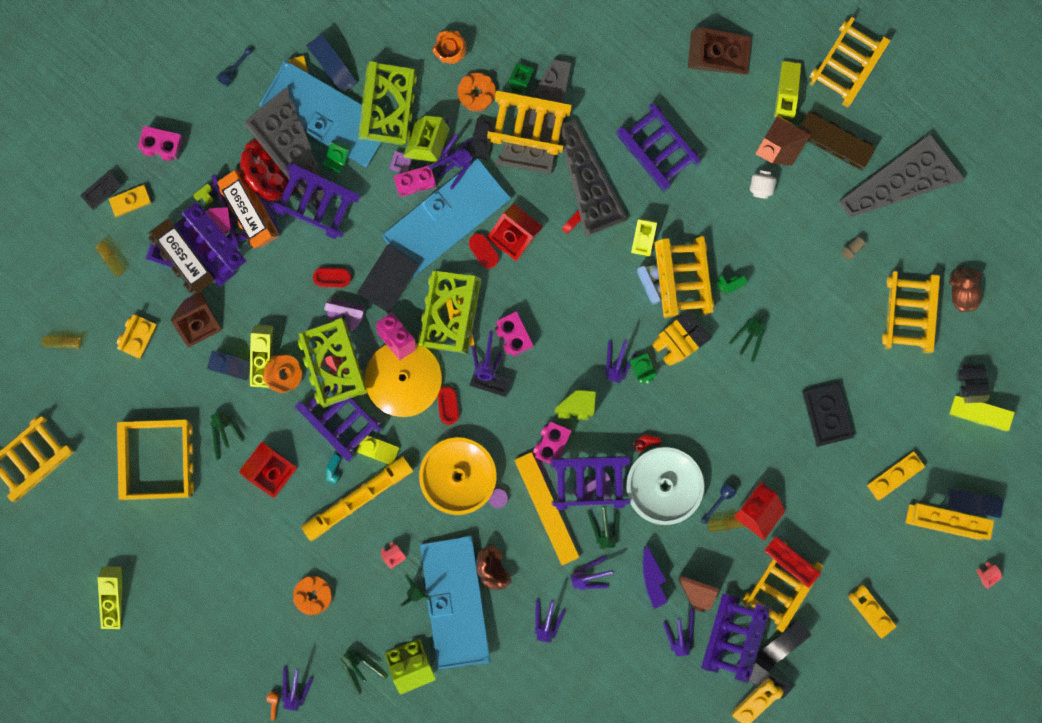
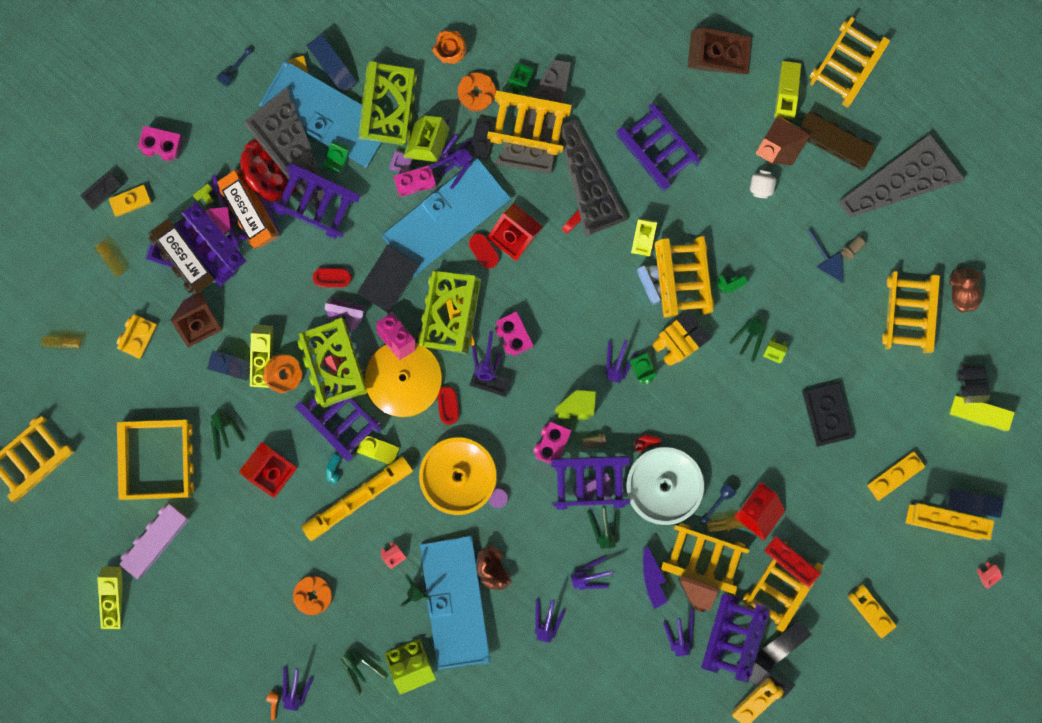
yellow tile [514,452,579,565] -> none
none -> lavender brick [119,504,190,579]
none -> dark tan pin [582,433,607,450]
none -> yellow fence [660,523,749,594]
none -> lime tile [763,338,788,364]
none -> dark blue piece [808,229,844,284]

